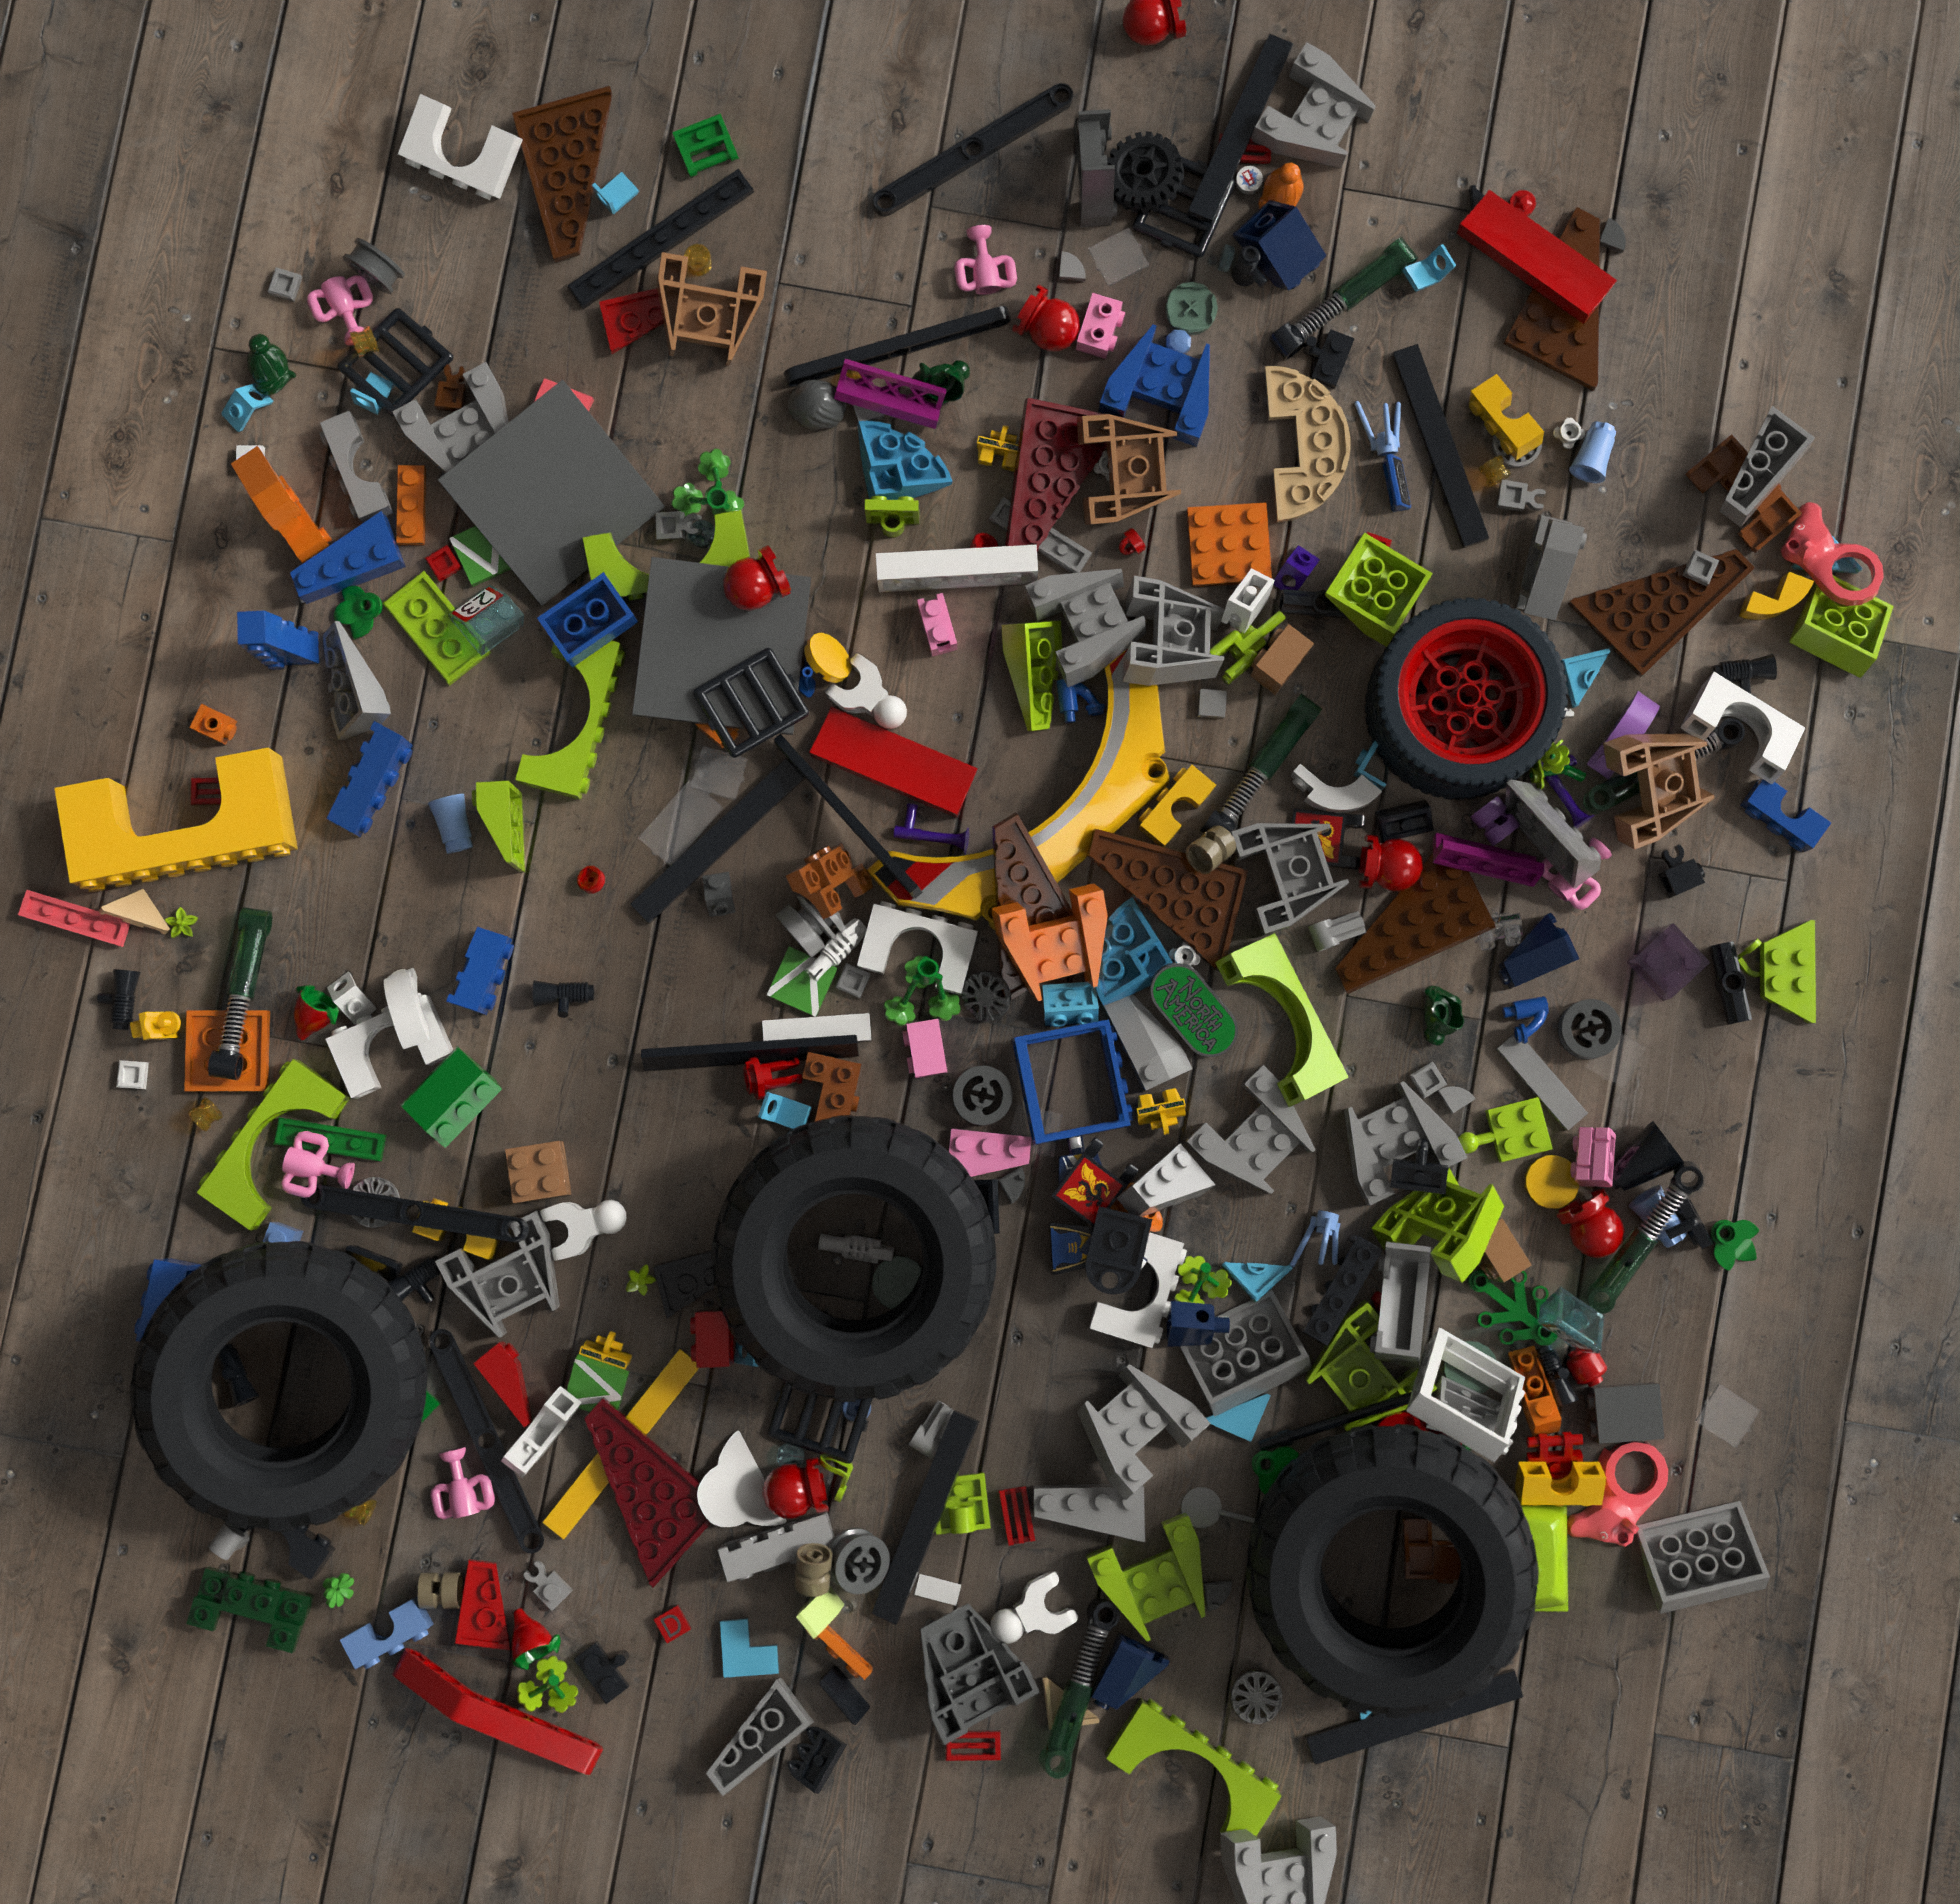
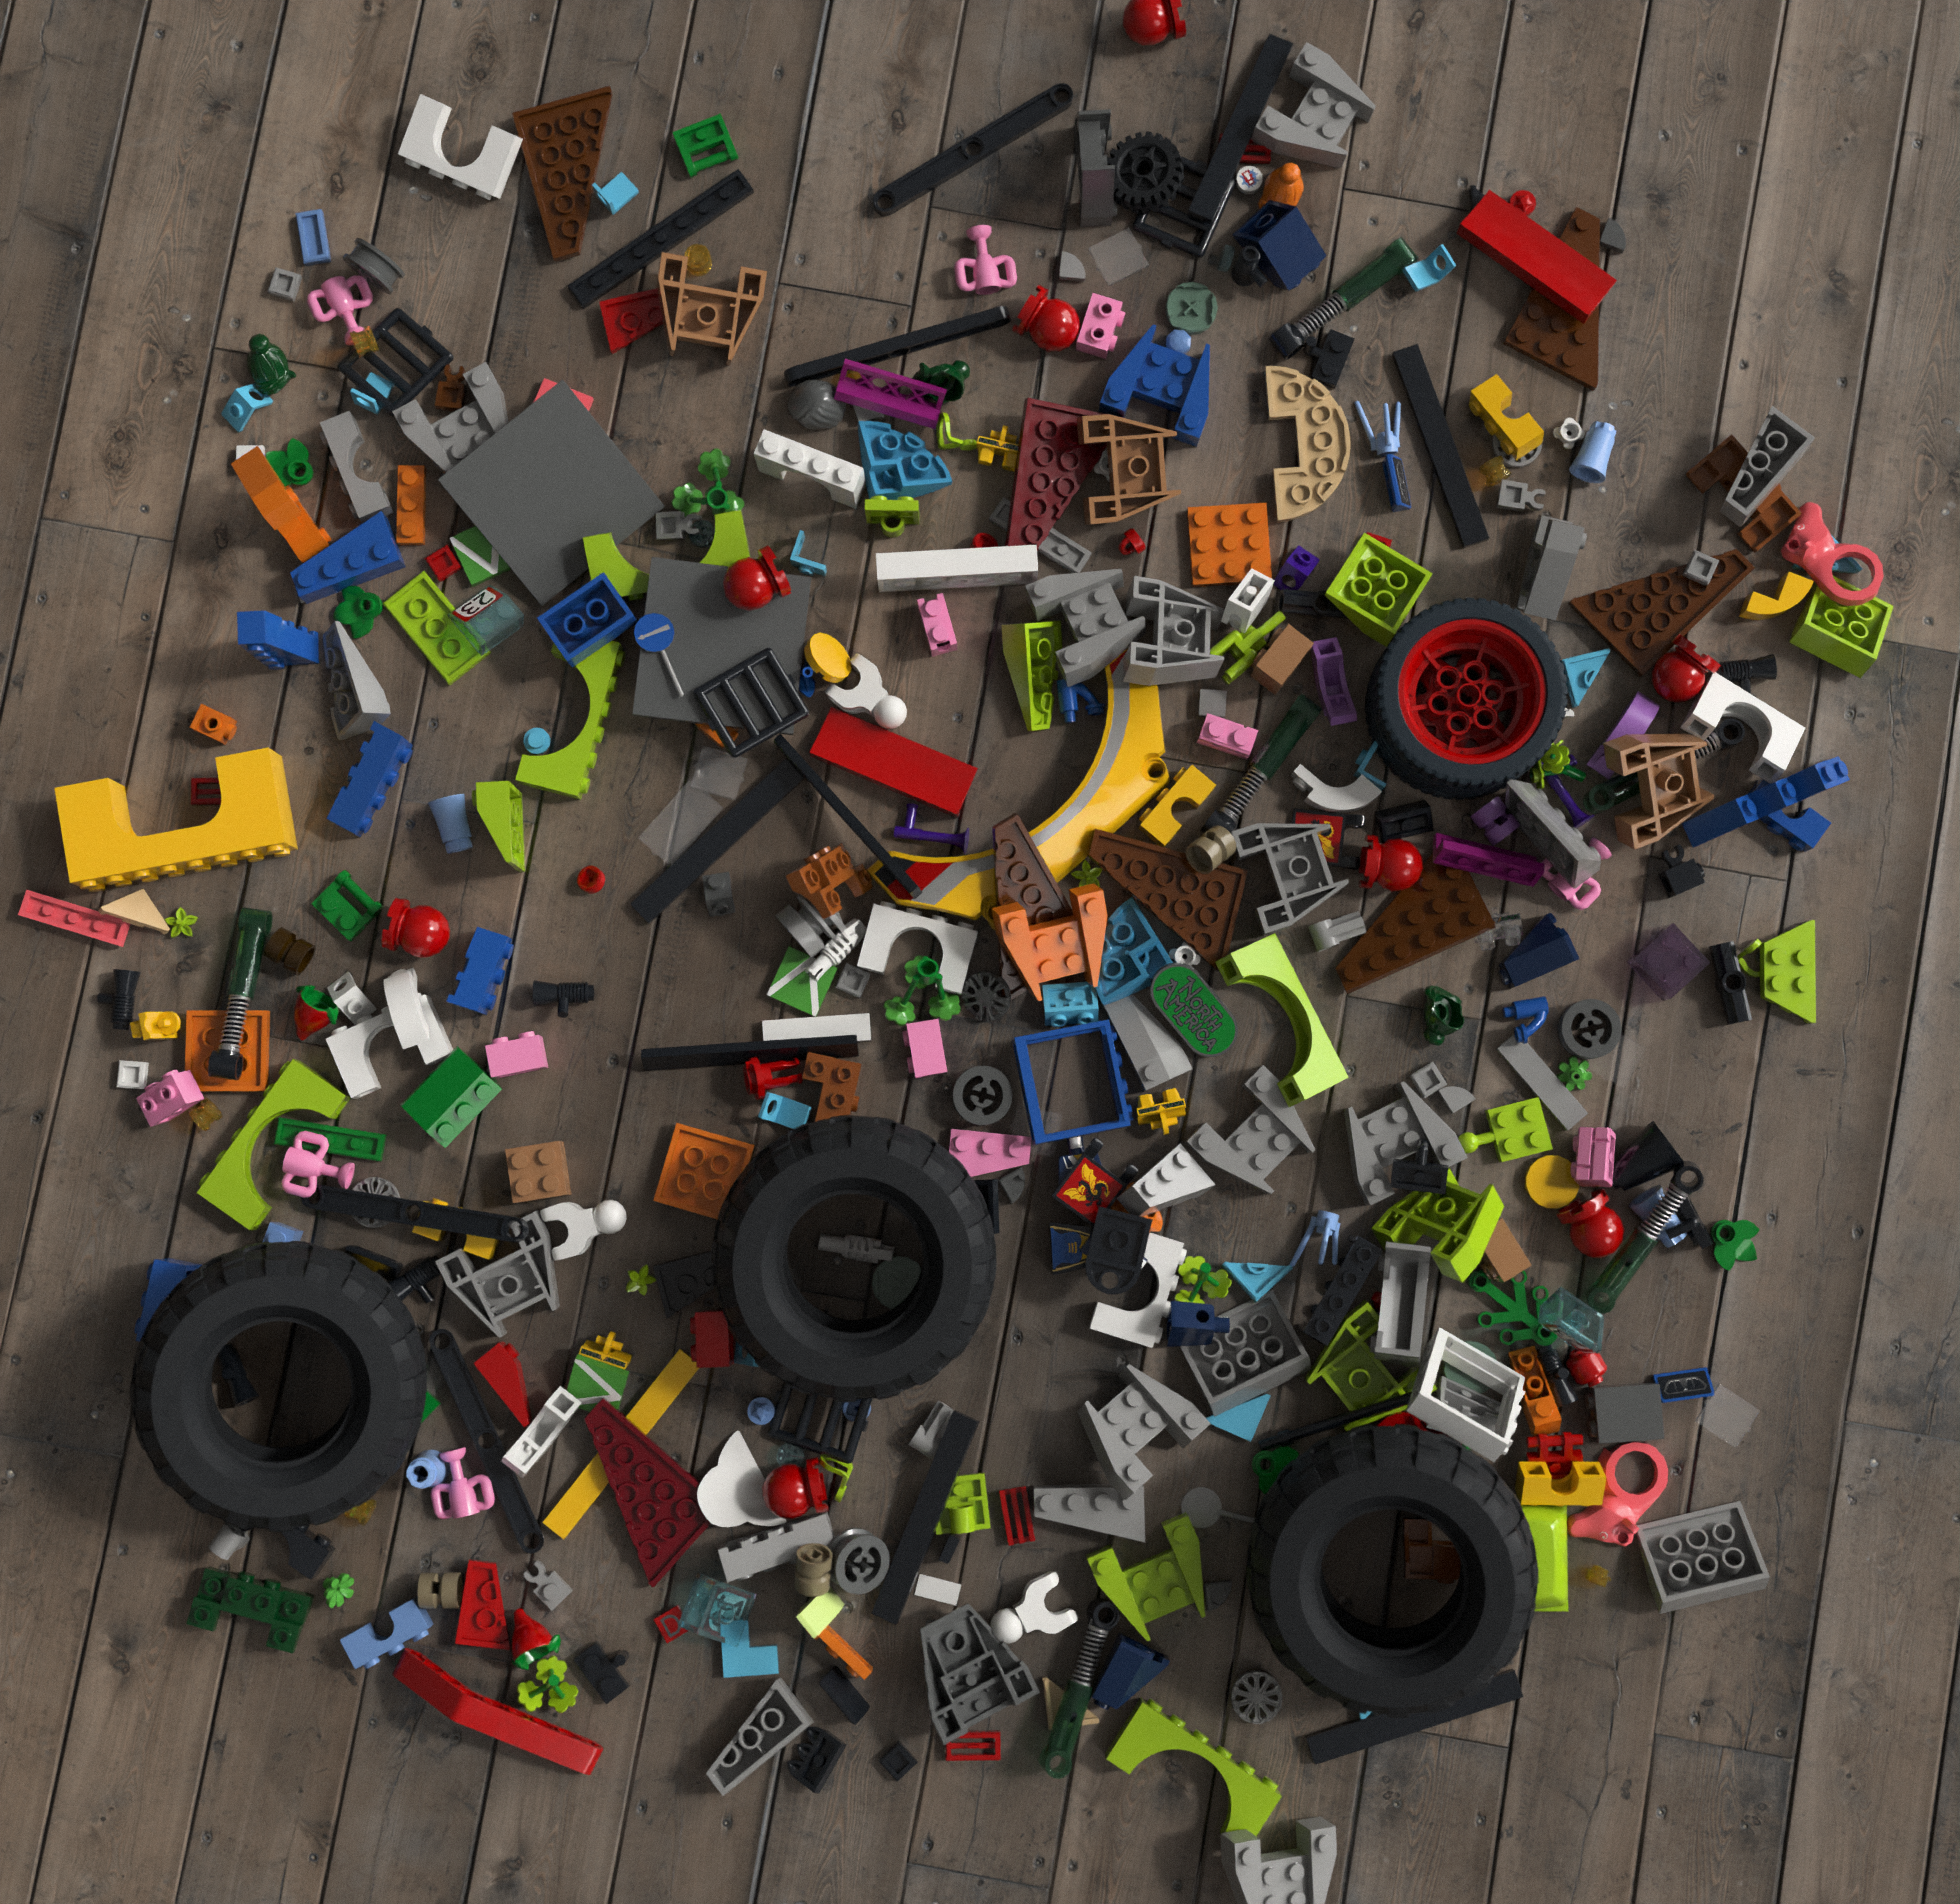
none -> bright pink brick [136,1070,204,1127]
none -> dark brown wheel [264,927,316,976]
none -> green plate [266,438,314,487]
none -> medium blue tile [295,209,331,266]
none -> green plate [311,870,384,942]
none -> red tile [381,898,450,958]
none -> light blue plant [406,1450,450,1488]
none -> bright pink brick [485,1031,548,1079]
none -> medium azure plate [523,728,551,754]
none -> blue piece [634,613,684,697]
none -> orange plate [653,1123,755,1219]
none -> clear light blue slope [678,1573,757,1647]
none -> medium blue tile [747,1397,775,1425]
none -> white arch [754,429,866,509]
none -> medium azure bracket [790,530,827,576]
none -> black tile [879,1740,918,1782]
none -> lime piece [936,412,977,451]
none -> black tile [939,1533,960,1564]
none -> lime plant [1071,860,1103,887]
none -> bright pink brick [1197,713,1258,760]
none -> medium lavender arch [1311,637,1357,726]
none -> bright green plant [1556,1056,1592,1091]
none -> clear yellow plate [1585,1564,1612,1588]
none -> red tile [1652,634,1721,703]
none -> slope [1652,1367,1715,1403]
none -> blue arch [1682,756,1850,848]

